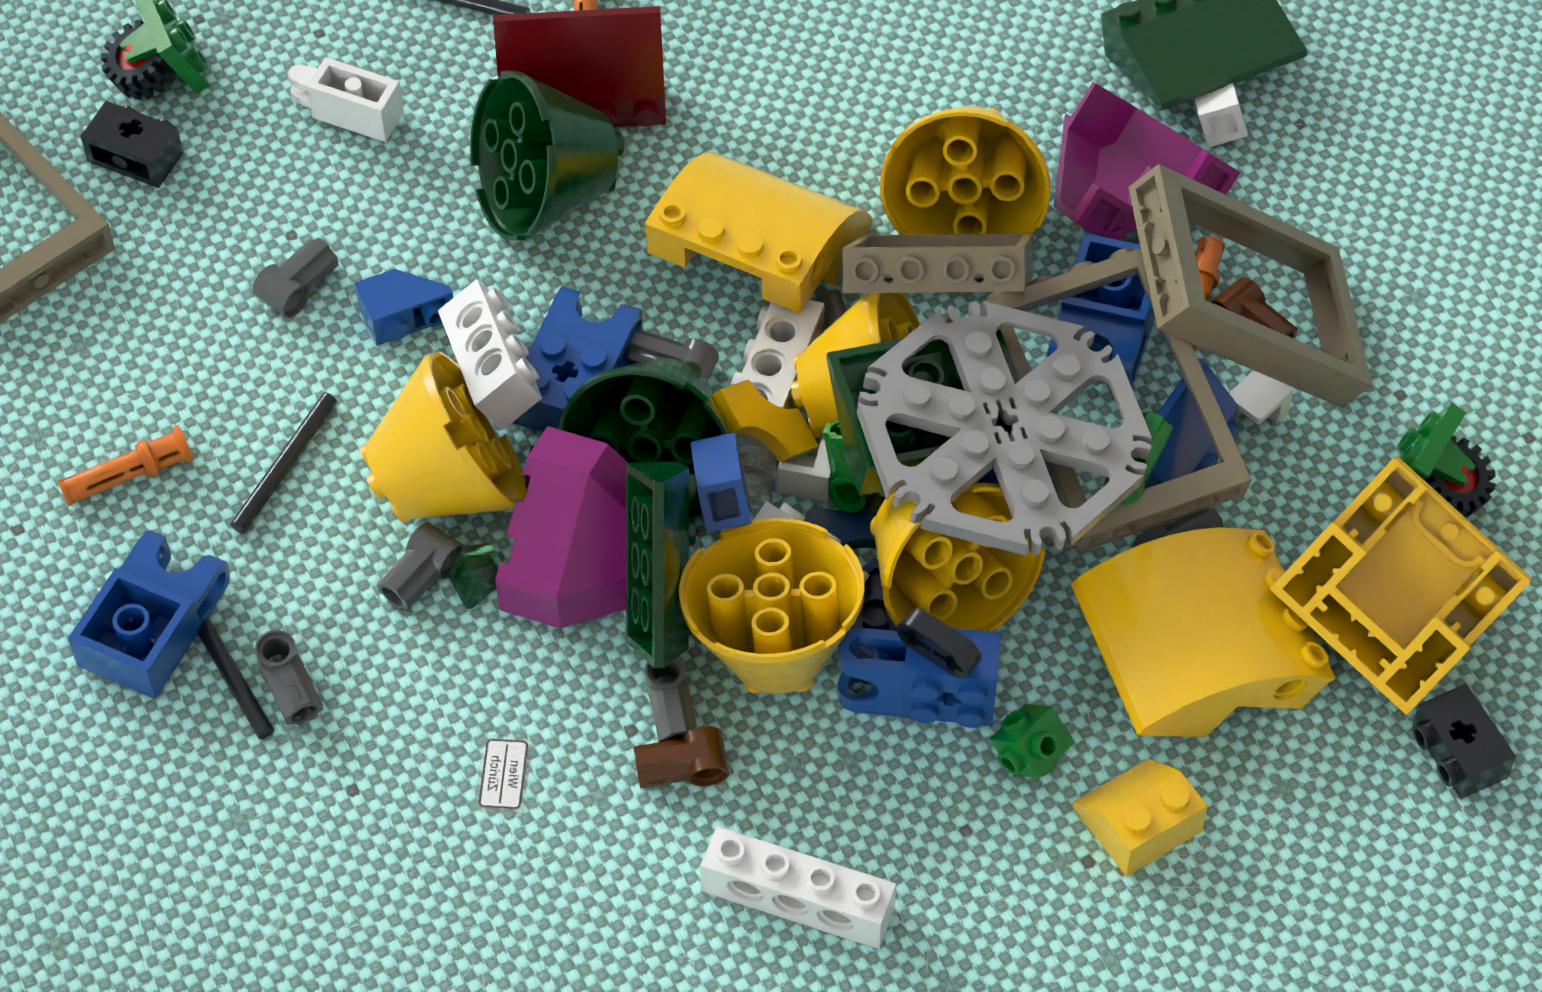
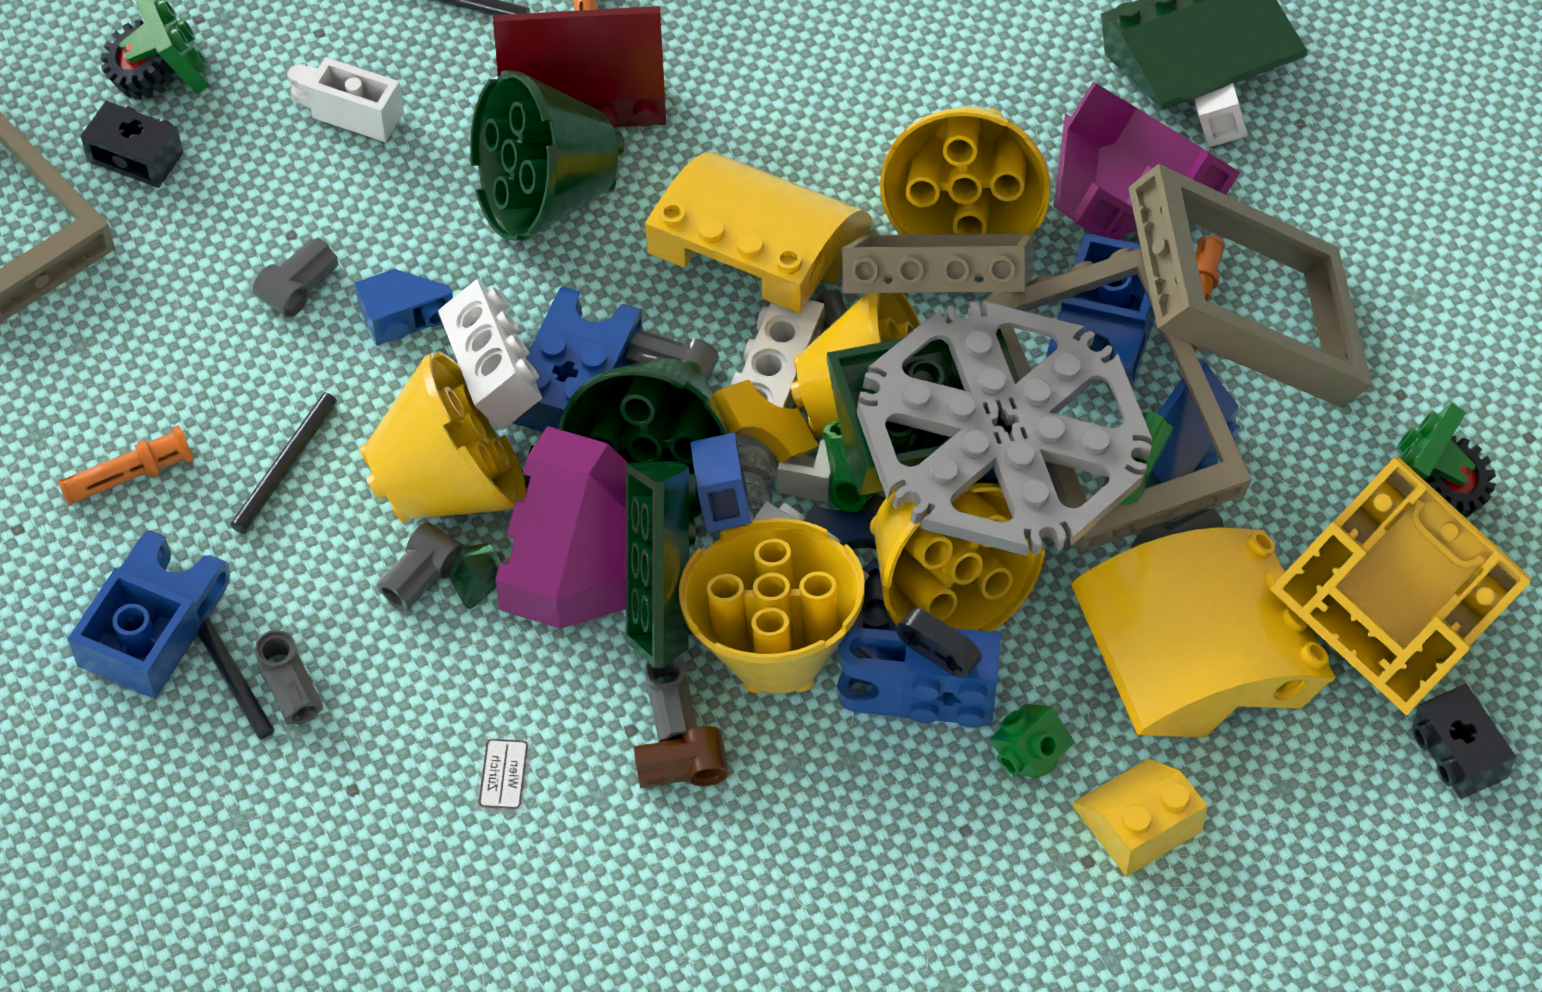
white brick [700,826,896,949] -> none
reddish brown piece [1210,277,1298,339] -> none
white panel [1229,370,1294,424] -> none

